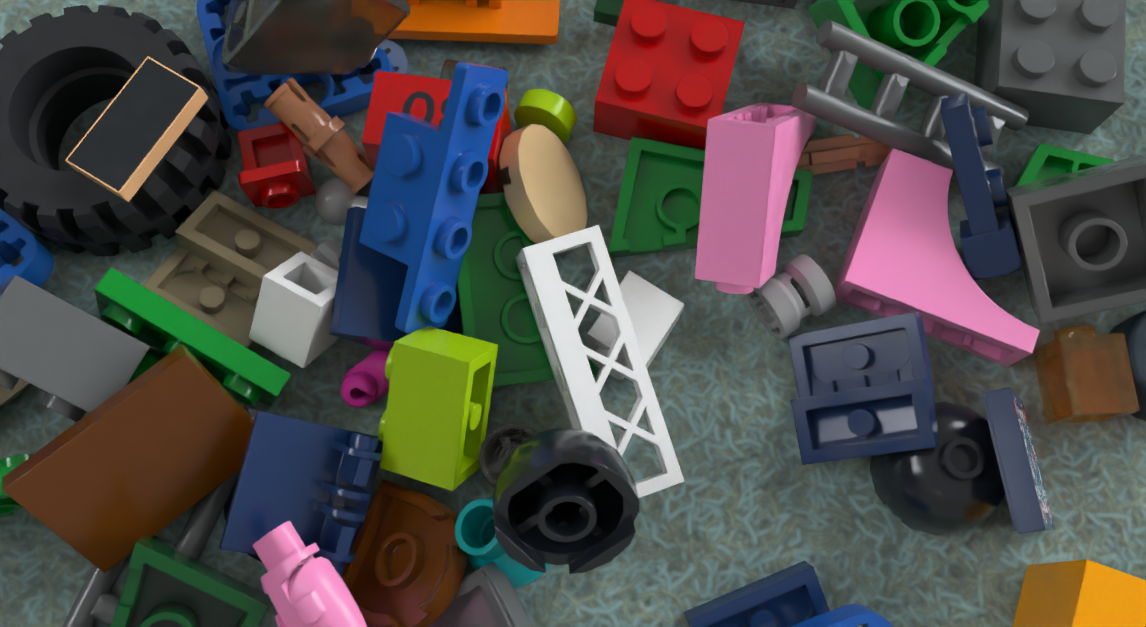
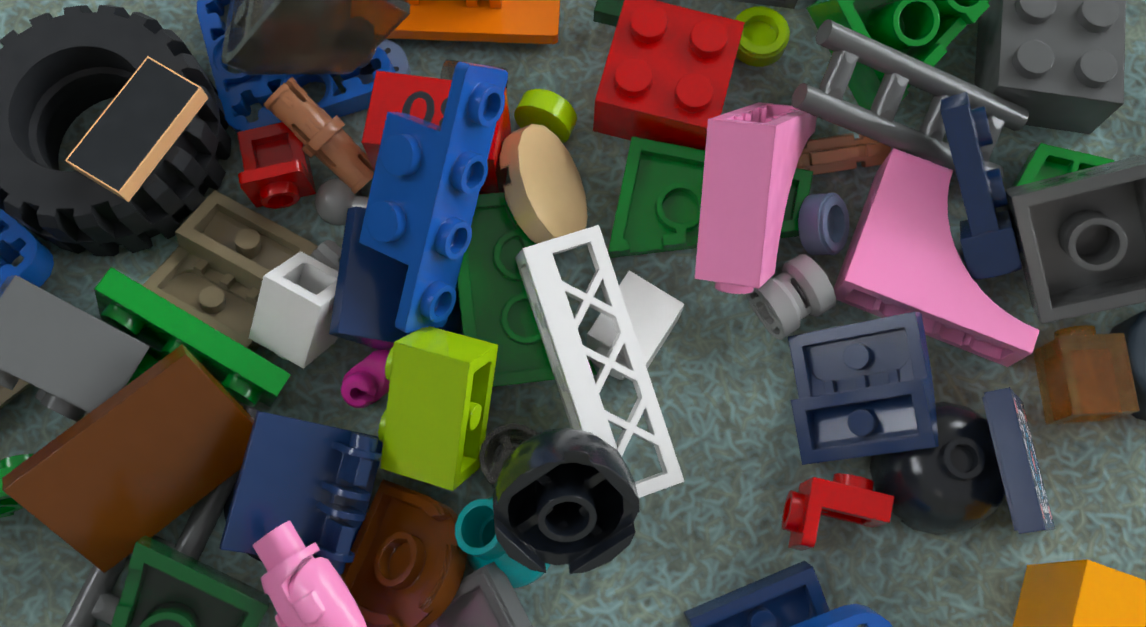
none -> lime tile [735,6,790,67]
none -> red bracket [782,473,894,551]
none -> sand blue tile [798,193,849,255]

